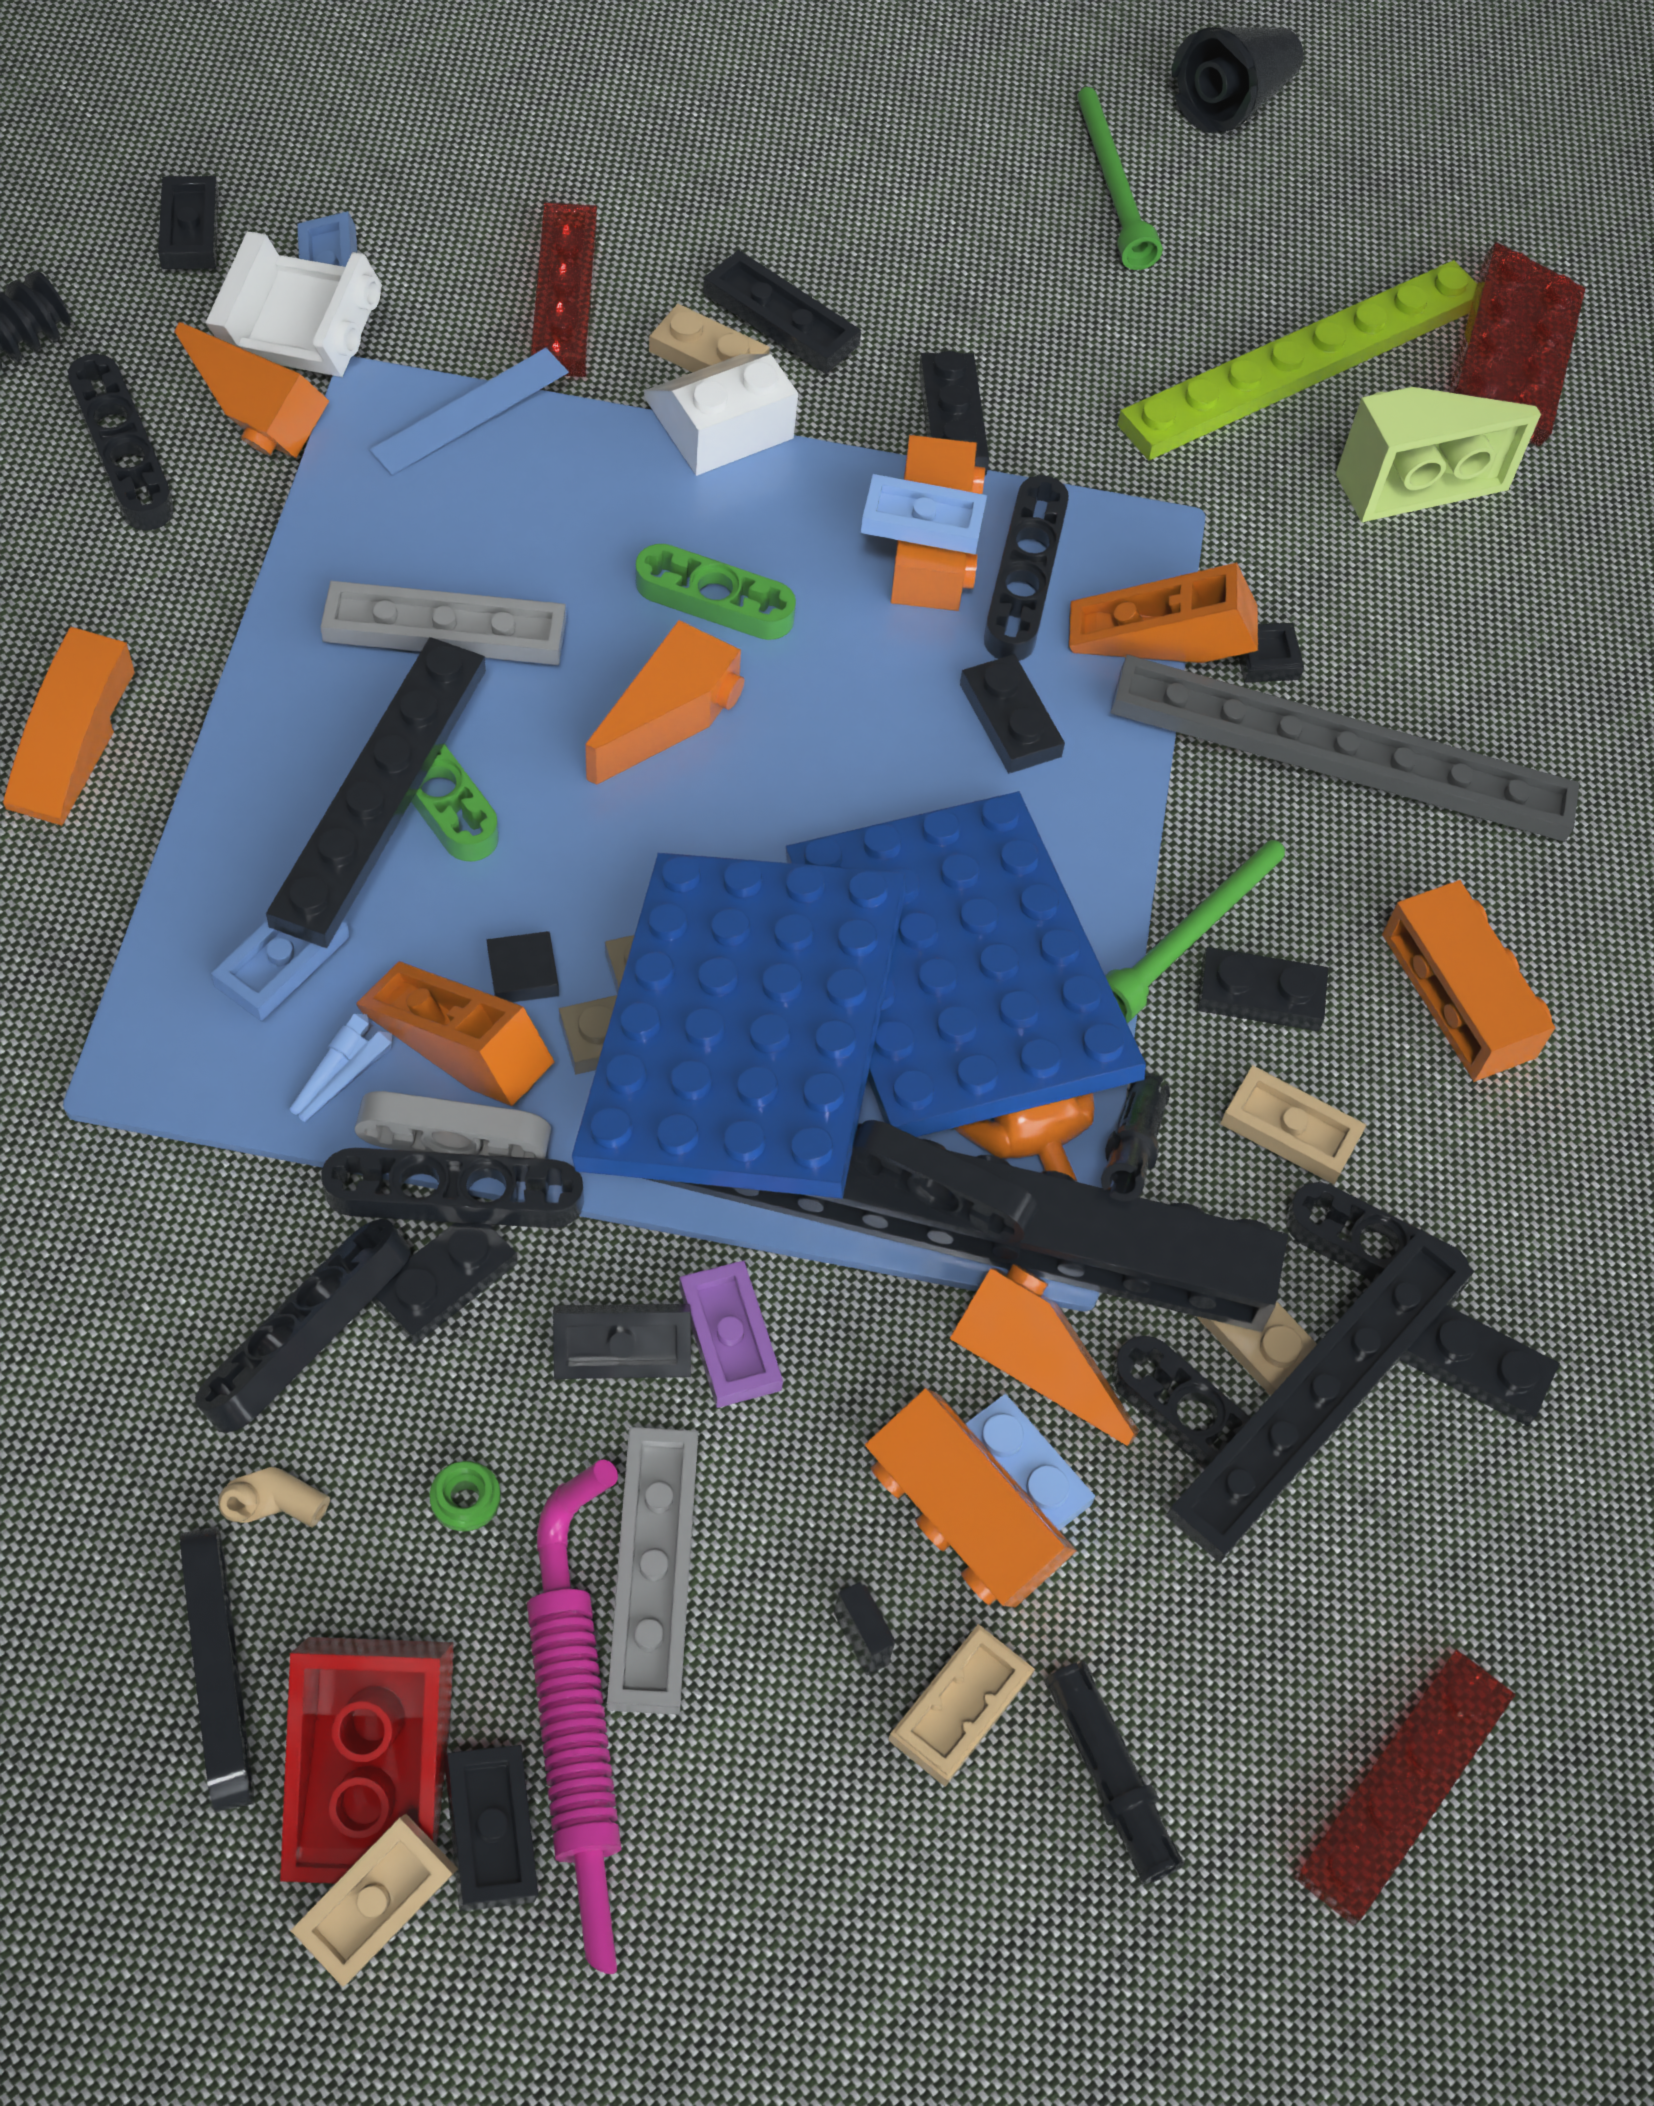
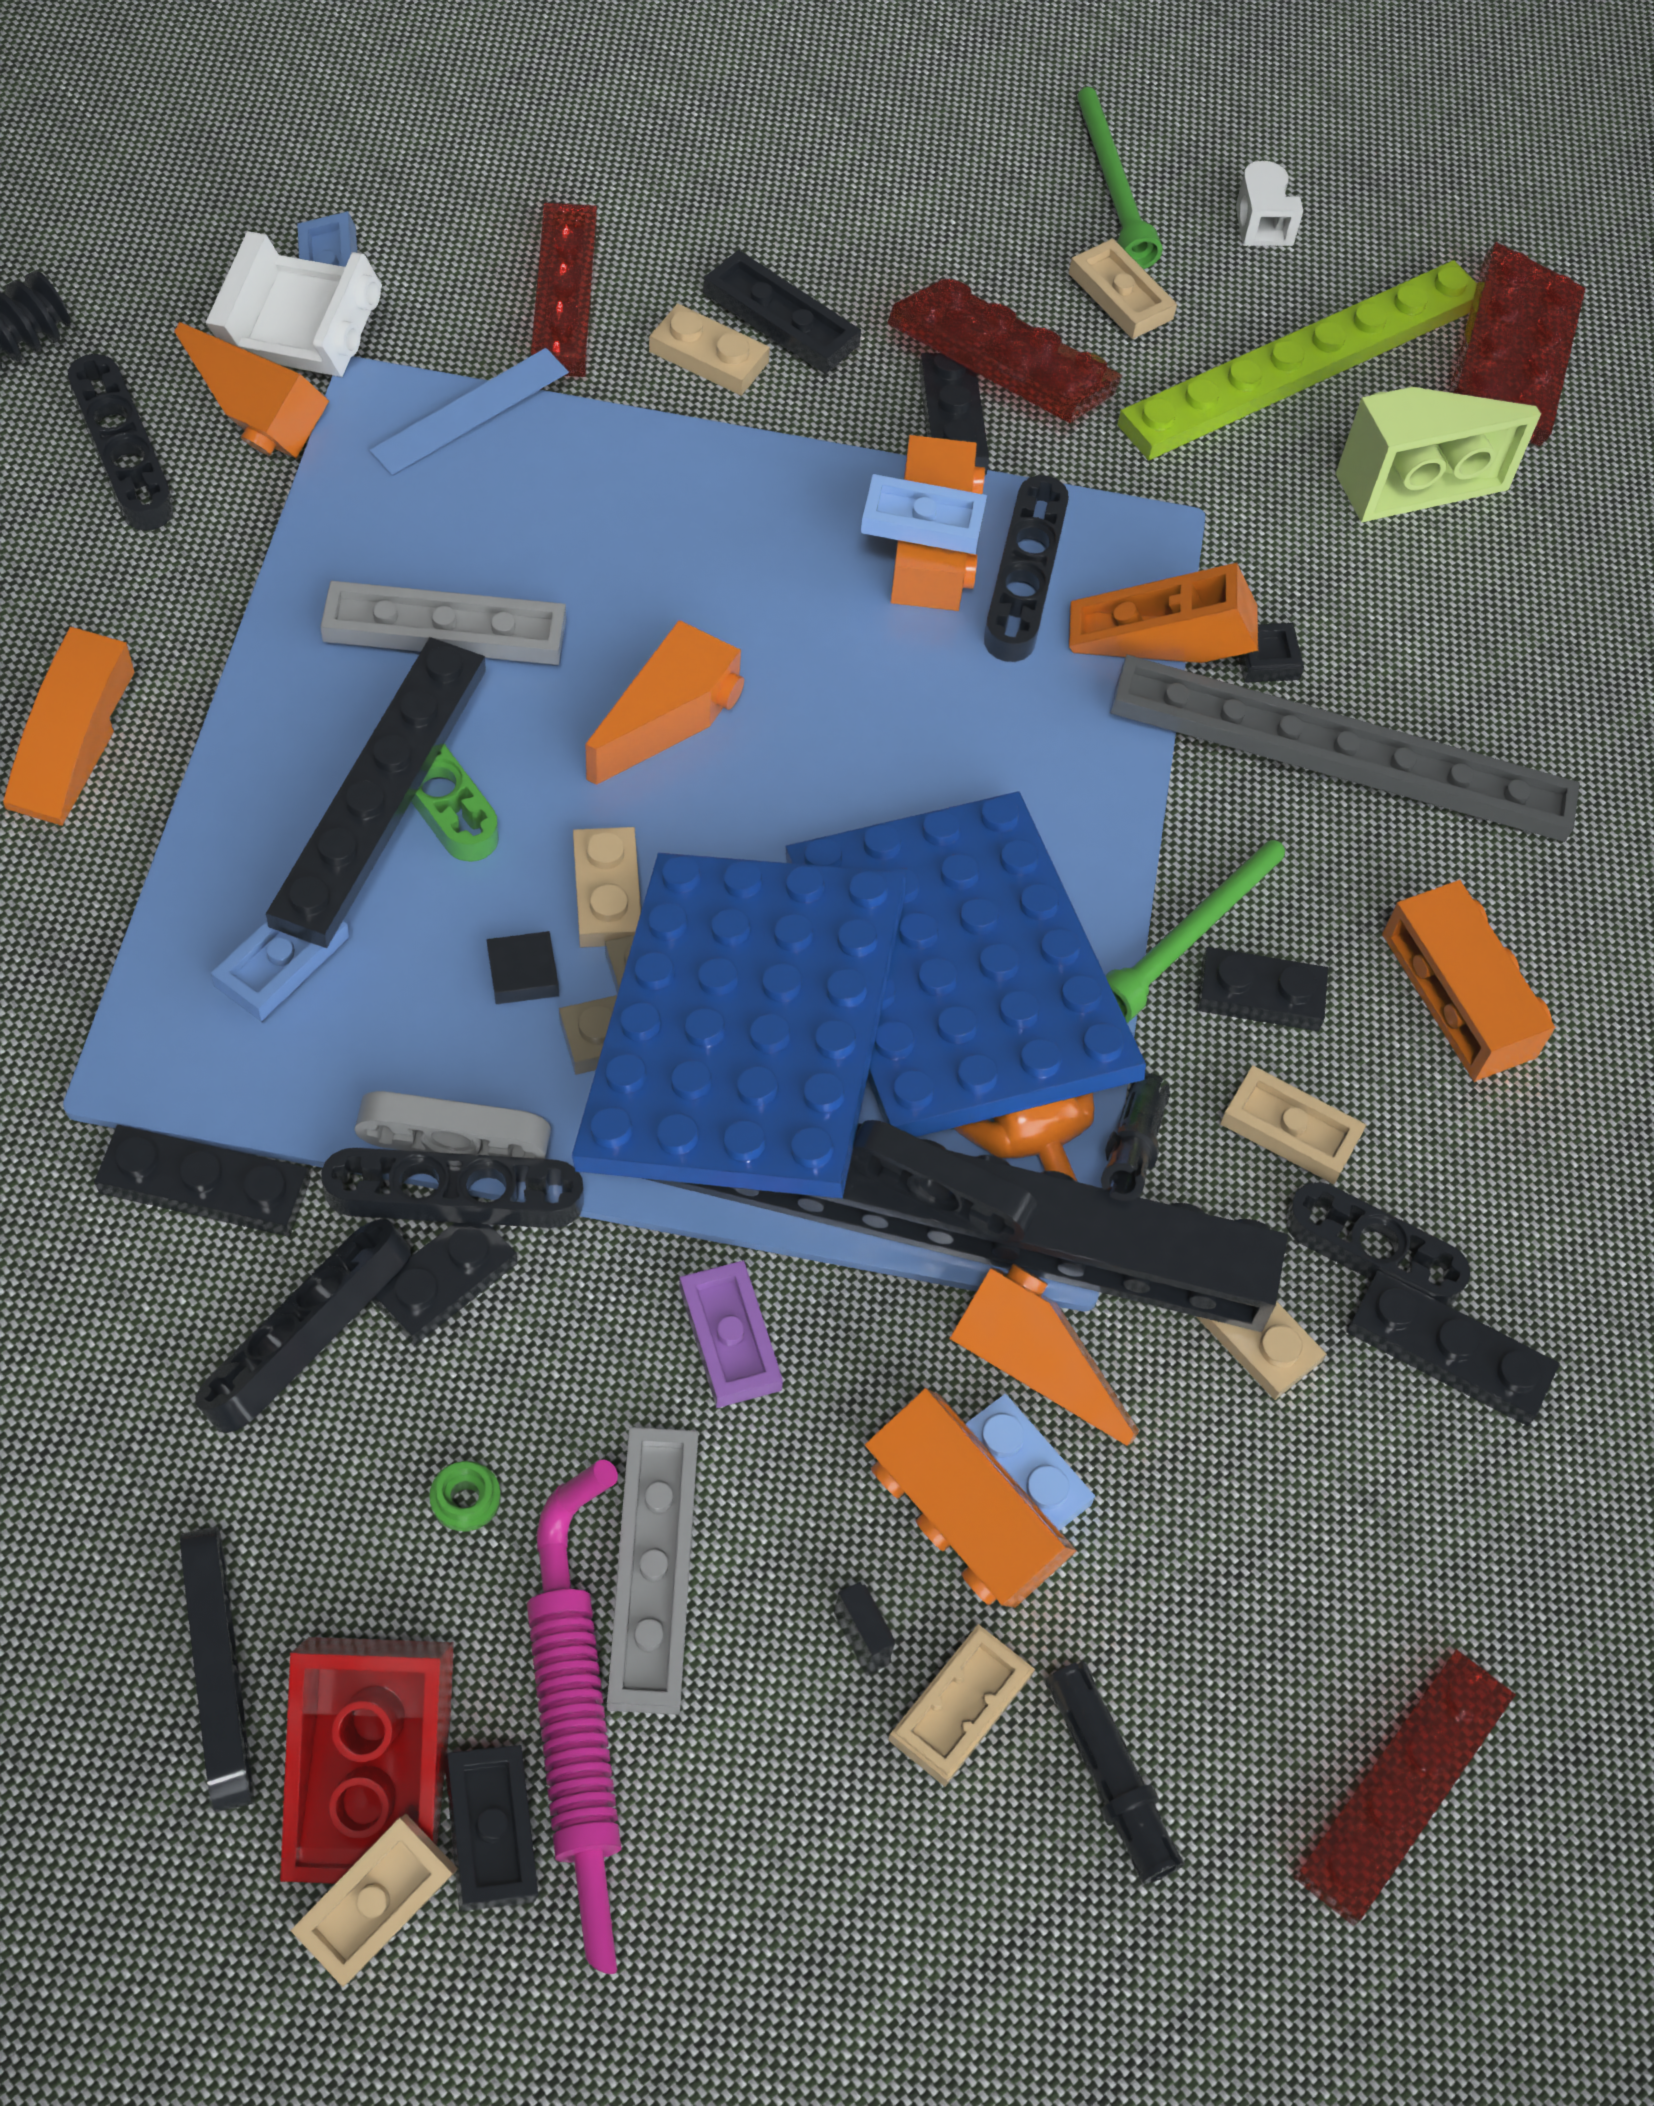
black plate [158,176,219,269] -> none
tan arm [218,1467,330,1528] -> none
light blue piece [289,1014,392,1122] -> none
orange slope [356,961,555,1106] -> none
black plate [553,1304,691,1379] -> none
bright green beam [636,544,796,640] -> none
white slope [644,354,798,476] -> none
black plate [960,654,1065,774] -> none
black beam [1112,1336,1251,1470] -> none
black plate [1166,1229,1475,1563] -> none
black cone [1171,27,1304,133] -> none
none -> black plate [94,1124,311,1237]
none -> tan plate [573,827,641,948]
none -> clear red plate [887,279,1122,424]
none -> tan plate [1069,238,1177,339]
none -> white leg [1236,161,1303,246]

